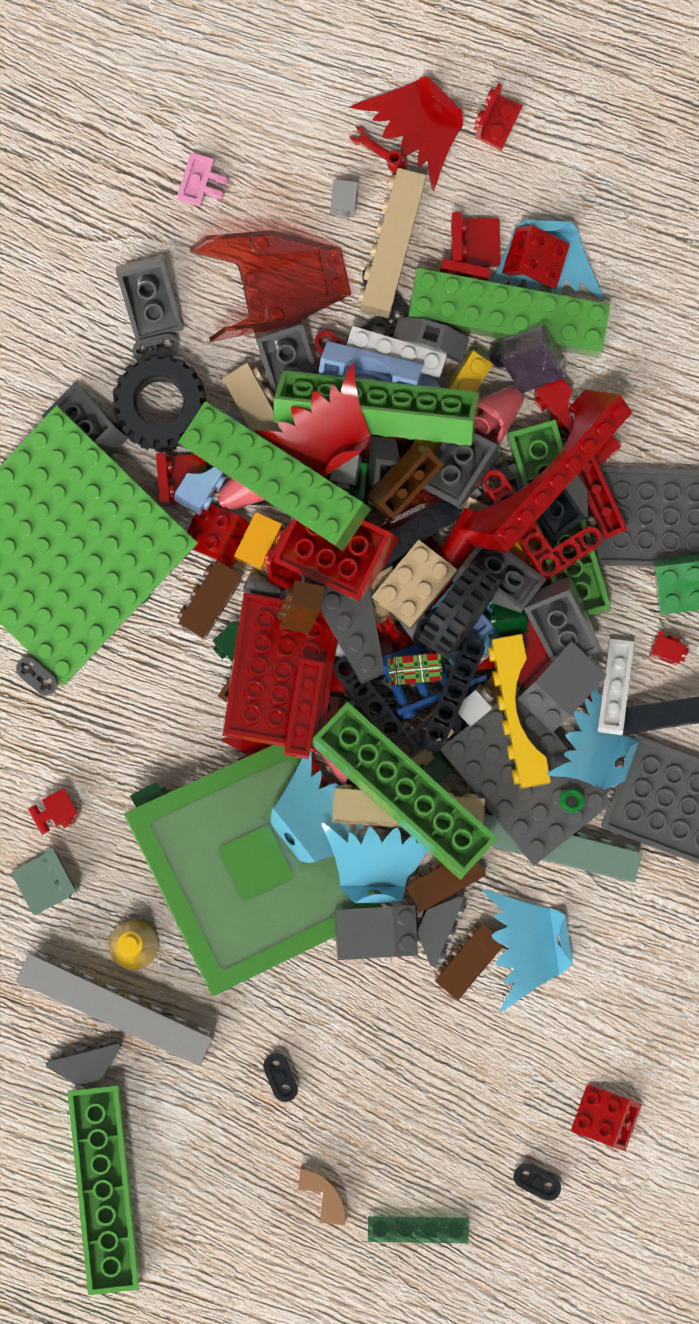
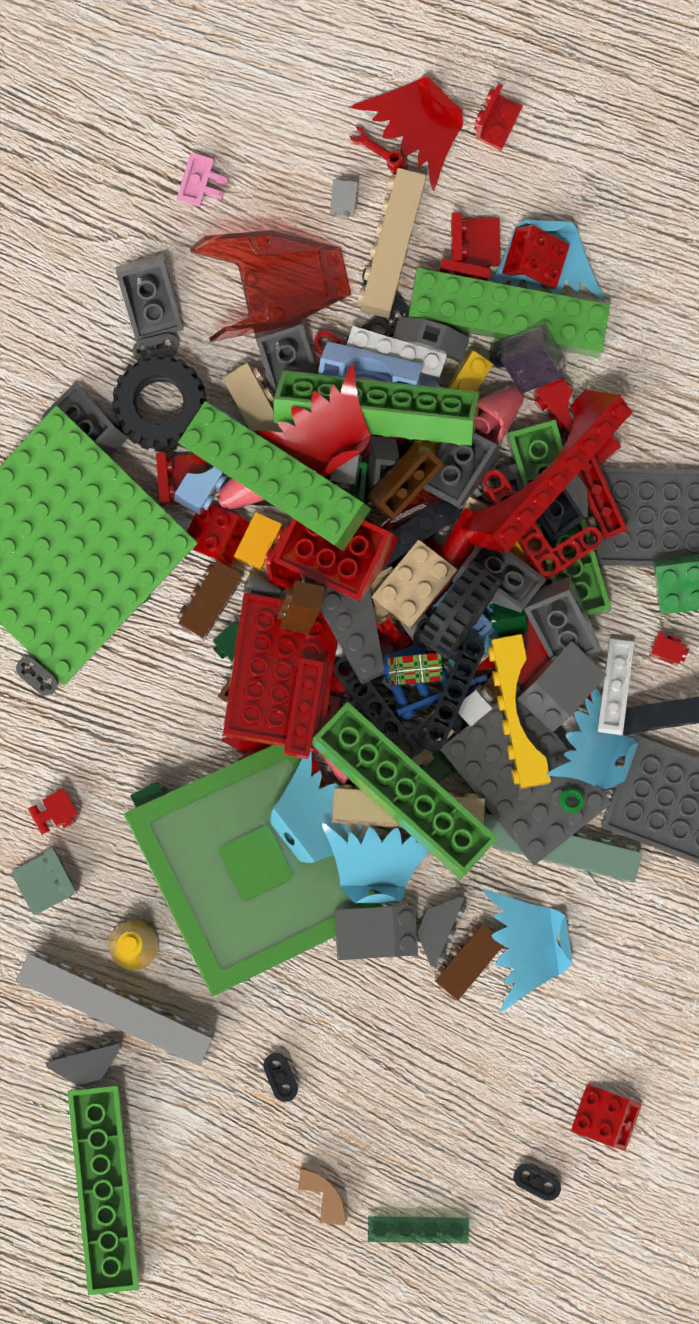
reddish brown brick [405,862,485,913] -> none

